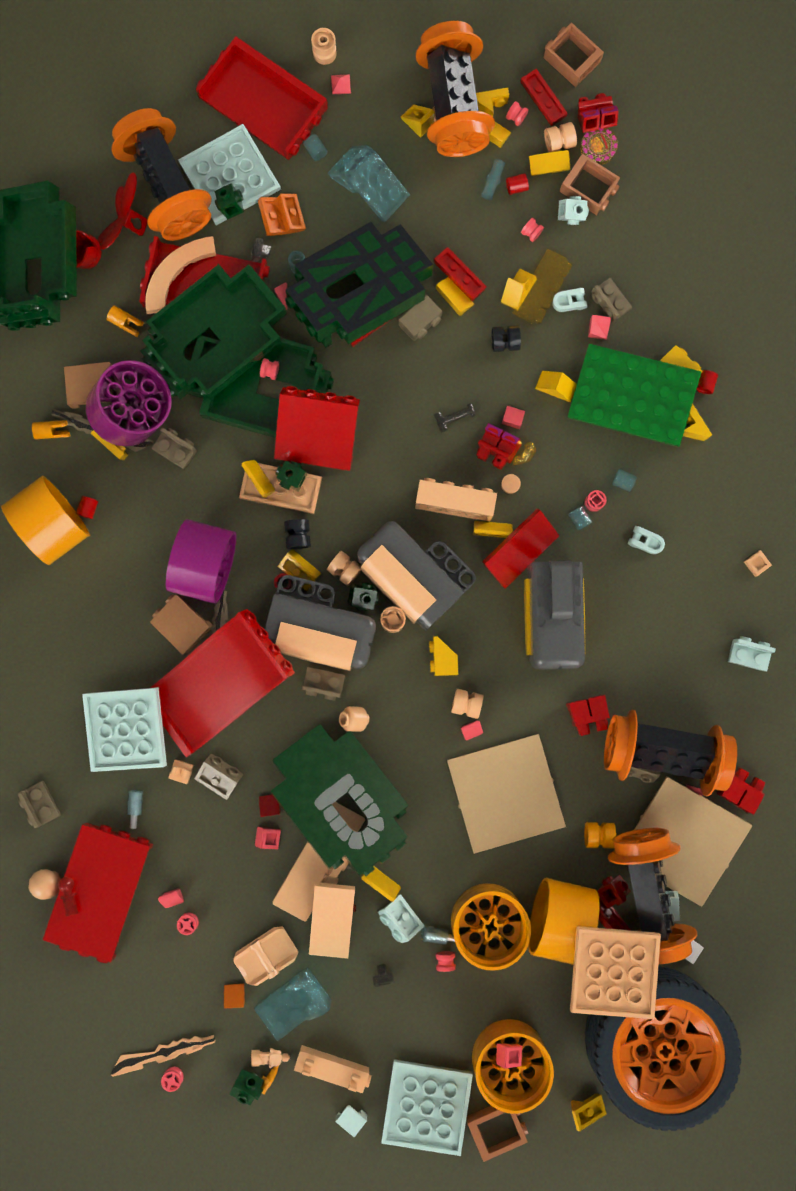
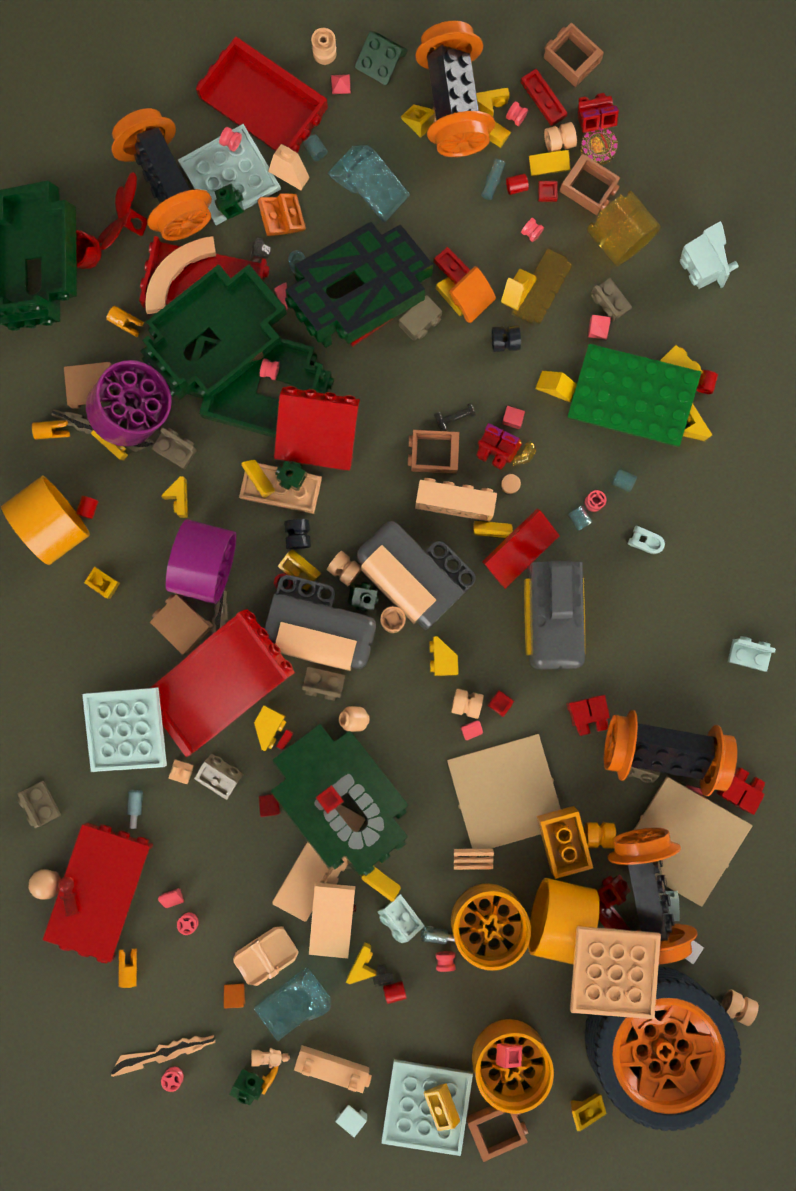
coral slope [255,827,281,849] -> none
light aqua plate [552,288,588,312] -> none
light aqua brick [558,196,589,225] -> none
light nougat tile [744,550,772,577] -> none
none -> yellow slope [84,567,120,599]
none -> light orange hinge [119,948,137,988]
none -> yellow slope [161,476,188,518]
none -> coral wheel [219,127,242,152]
none -> yellow slope [254,705,286,751]
none -> light nougat slope [268,144,310,190]
none -> red tile [276,729,294,750]
none -> red tile [316,785,344,814]
none -> yellow slope [346,942,377,984]
none -> dark green bracket [355,31,408,85]
none -> red beam [383,981,407,1004]
none -> nougat window [408,430,459,474]
none -> yellow slope [423,1083,460,1131]
none -> orange slope [449,266,496,323]
none -> light nougat tile [454,849,494,870]
none -> red tile [487,690,515,717]
none -> light orange brick [536,806,593,879]
none -> red tile [538,181,558,202]
none -> clear yellow brick [587,191,661,266]
none -> light aqua piece [680,221,739,289]
none -> light nougat wheel [721,989,759,1026]

